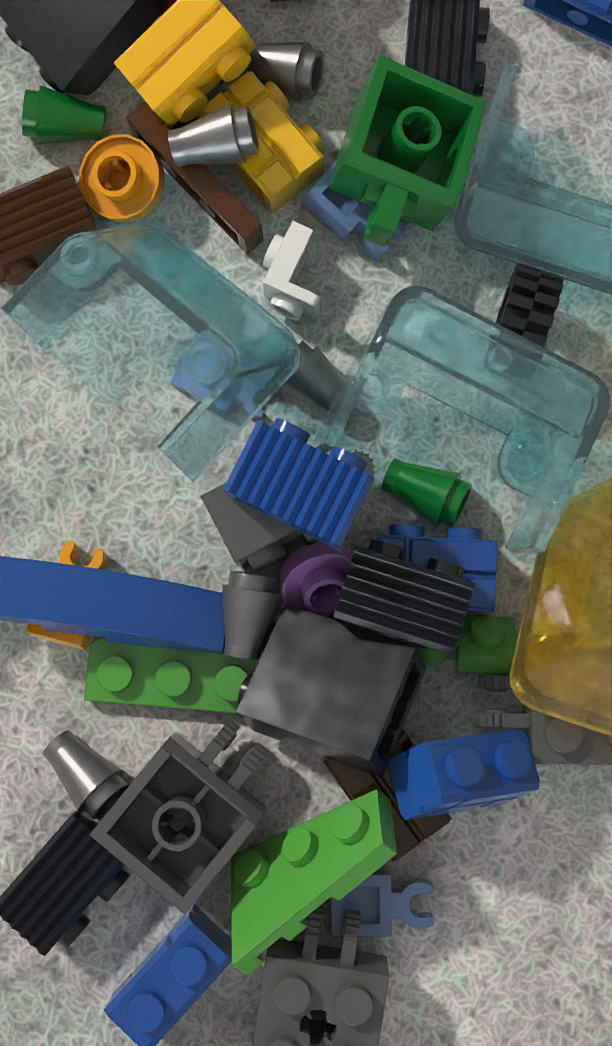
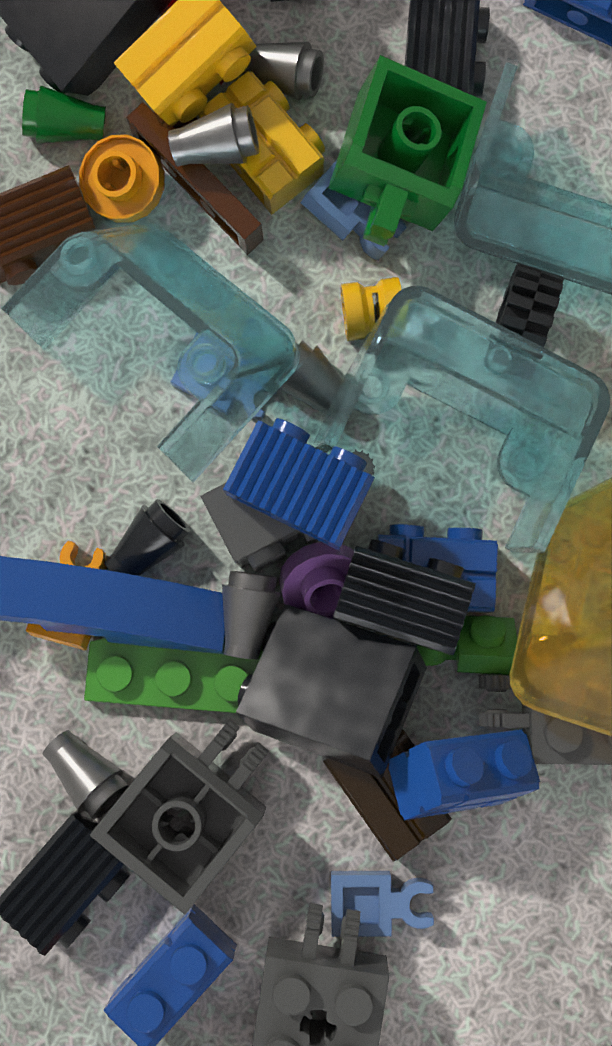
bright green wing [231,789,397,975] -> none
white bracket [263,220,320,321] -> none
green cone [381,458,472,527] -> none
none -> black cone [105,499,190,576]
none -> yellow wheel [340,277,405,341]

